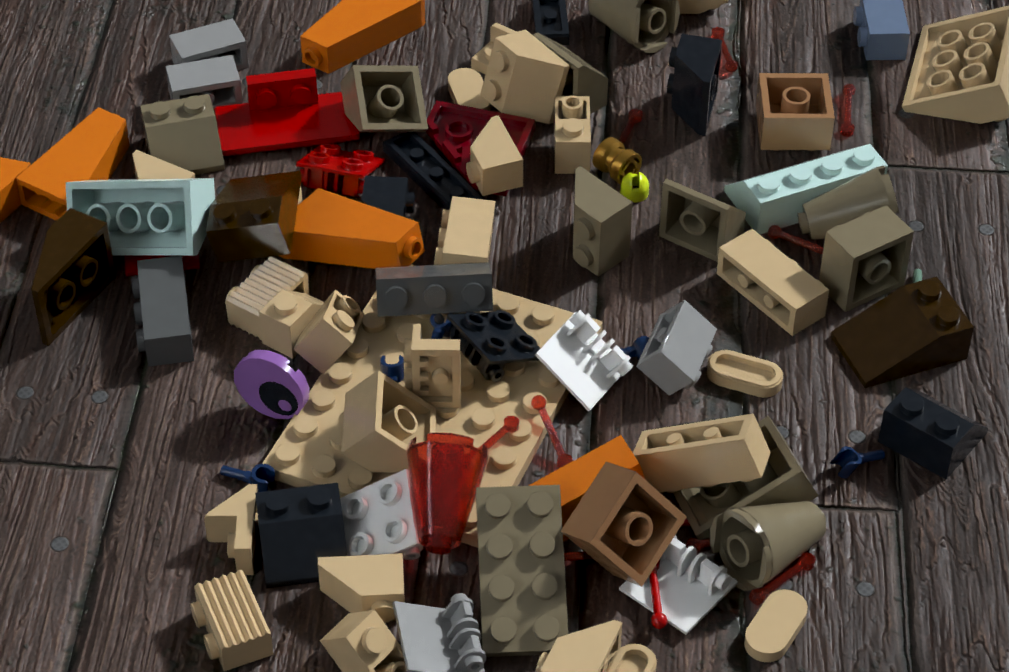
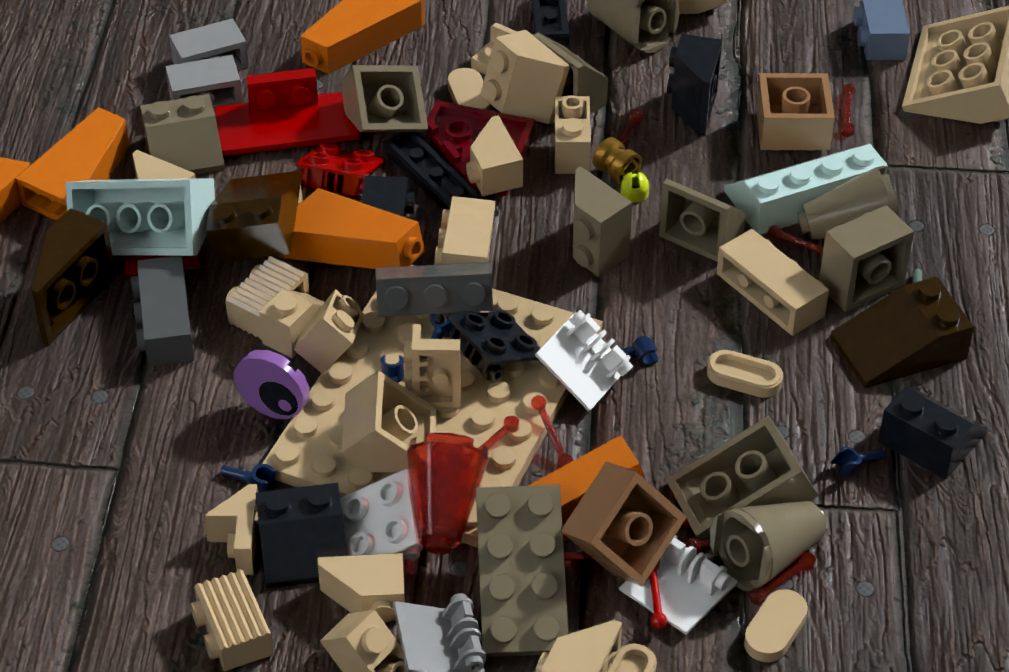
tan brick [633,414,771,493] -> none
light grey brick [636,300,717,396] -> none
clear red hinge [711,27,738,73] -> none

